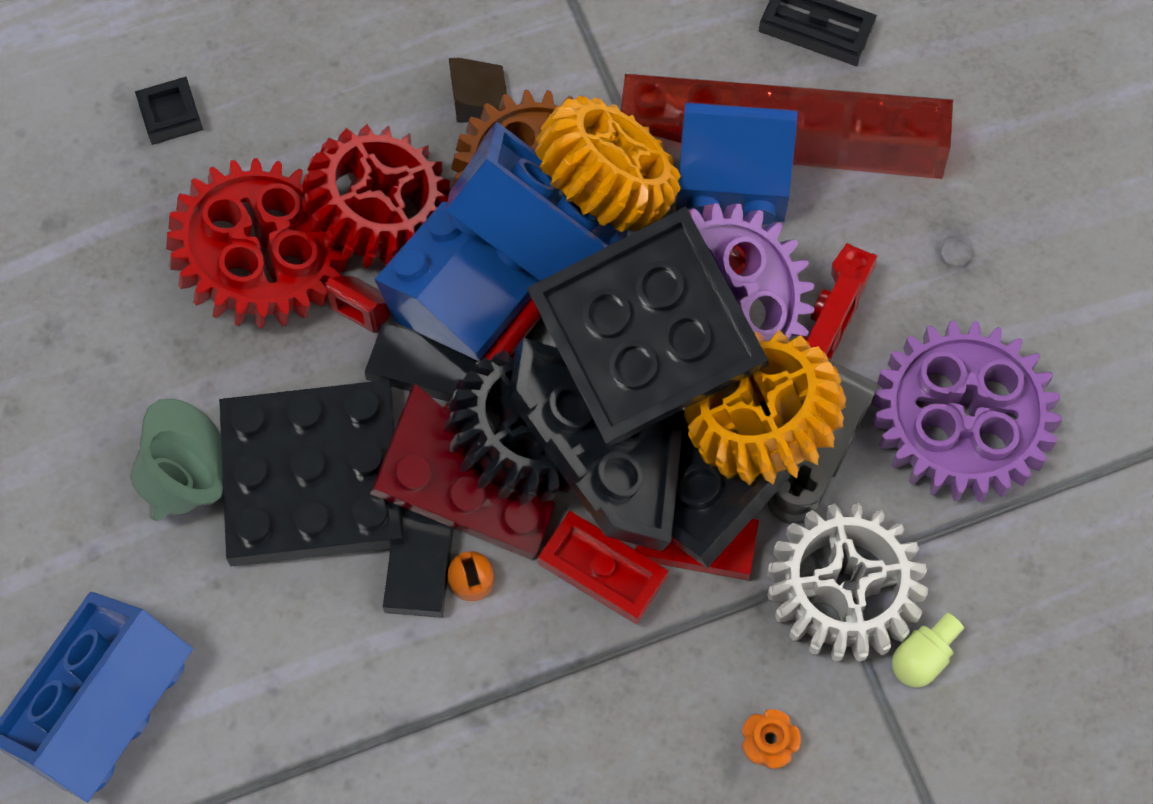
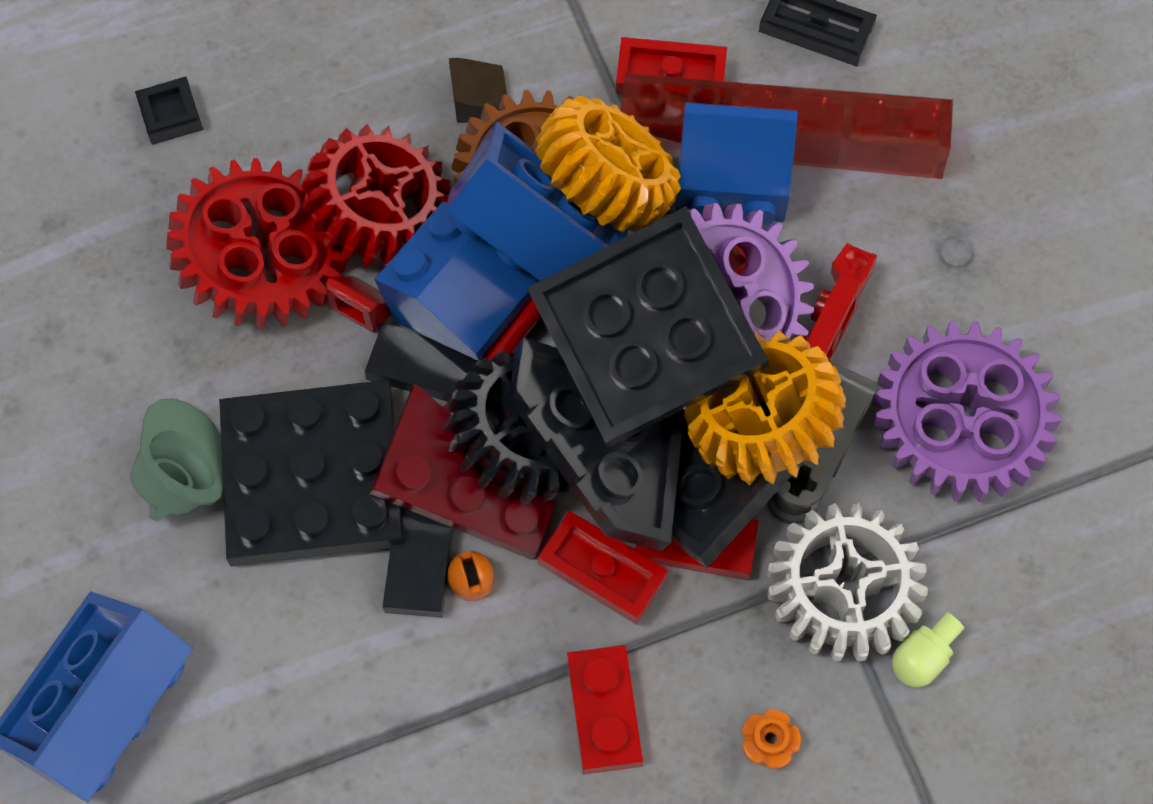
none -> red plate [567,645,643,775]
none -> red plate [615,37,727,104]

